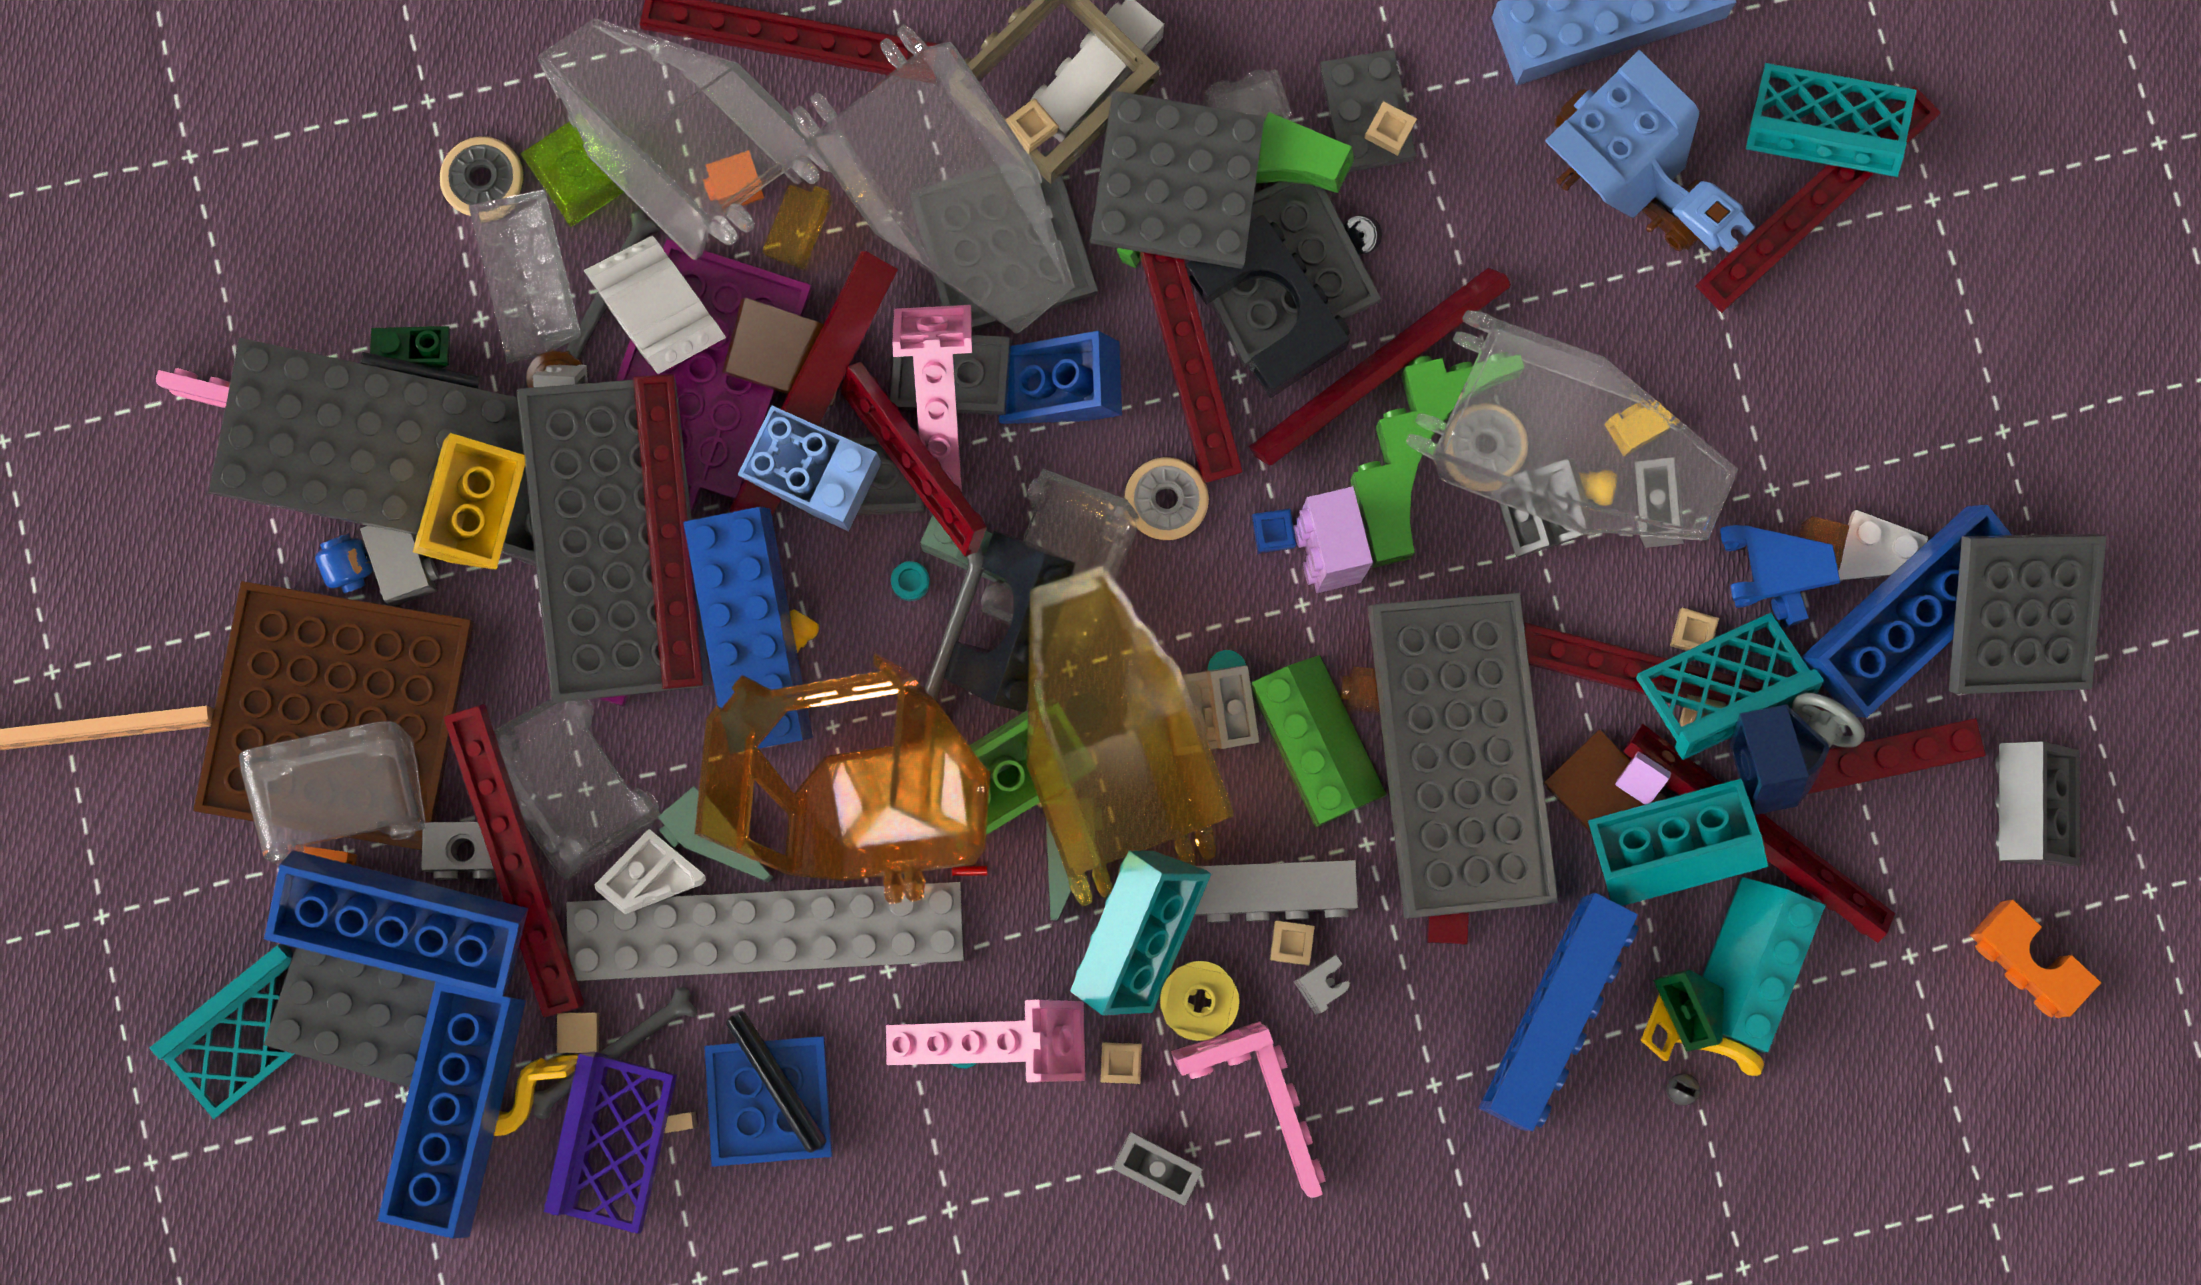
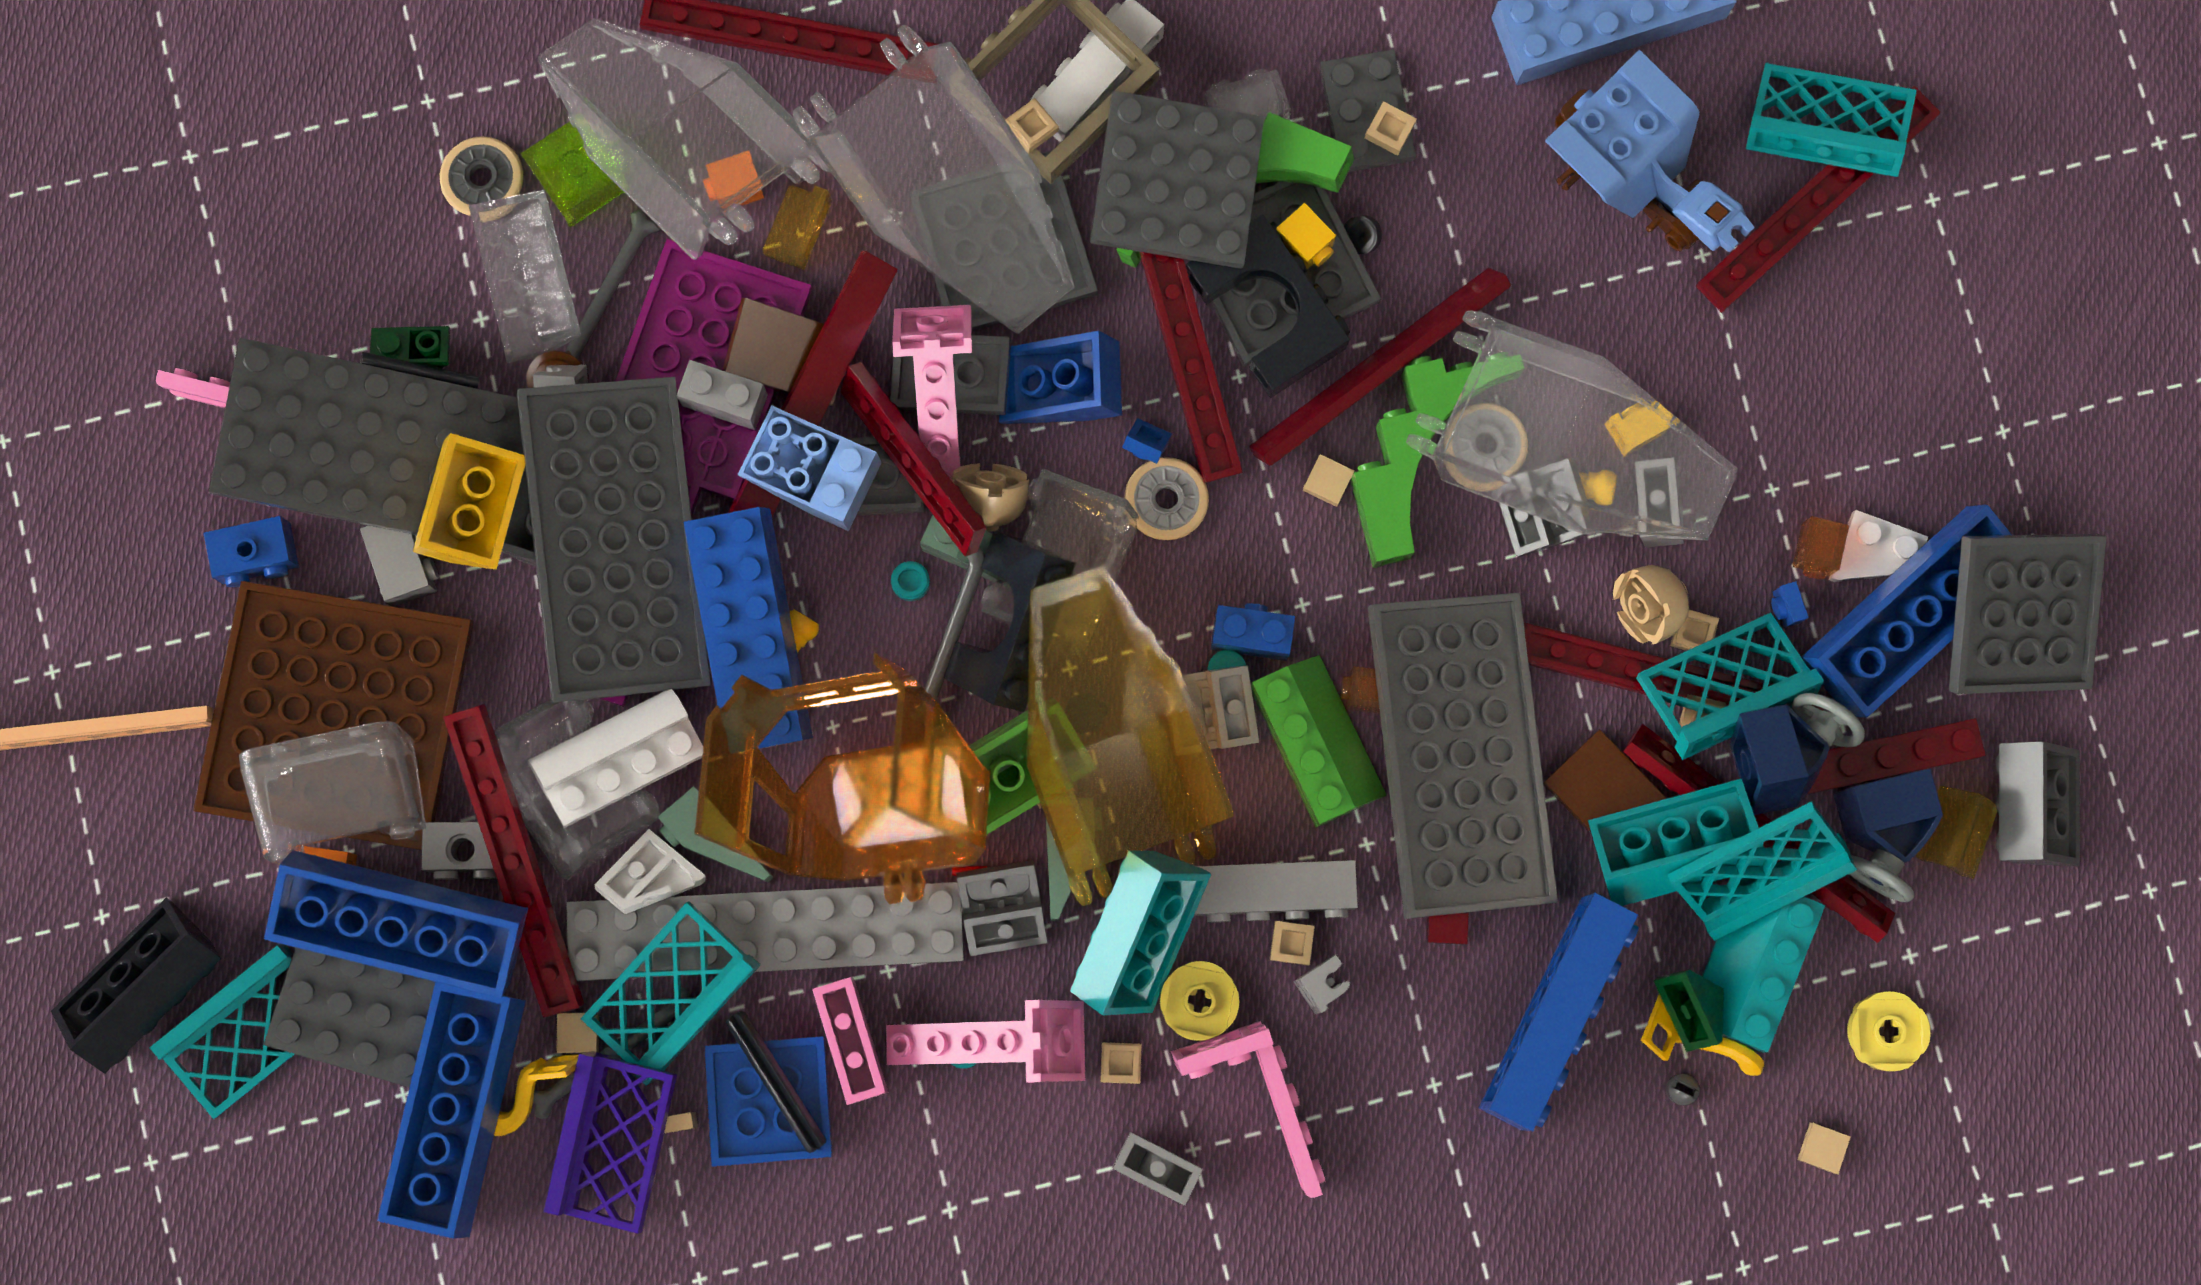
blue head [315,533,373,593] -> none
white slope [583,236,726,374] -> none
dark red tile [633,374,703,689] -> none
blue tile [1252,509,1296,554] -> none
lavender brick [1293,487,1373,593] -> none
lavender tile [1615,751,1671,805] -> none
blue flag [1720,525,1841,608] -> none
orange arch [1970,899,2101,1018] -> none
none -> black slope [51,897,221,1074]
none -> blue brick [203,516,299,587]
none -> white brick [528,689,707,828]
none -> teal fence [581,901,761,1086]
none -> light grey brick [676,360,768,430]
none -> bright pink brick [812,977,888,1105]
none -> tan cylinder [952,463,1029,531]
none -> dark grey slope [956,860,1047,956]
none -> blue plate [1122,418,1172,464]
none -> blue brick [1210,603,1295,661]
none -> yellow brick [1276,203,1336,269]
none -> tan tile [1302,454,1354,507]
none -> tan cylinder [1613,565,1689,645]
none -> teal fence [1667,802,1857,941]
none -> tan tile [1797,1122,1851,1174]
none -> dark blue piece [1833,768,1943,902]
none -> light yellow plate [1847,991,1930,1071]
none -> clear yellow panel [1916,786,1997,879]

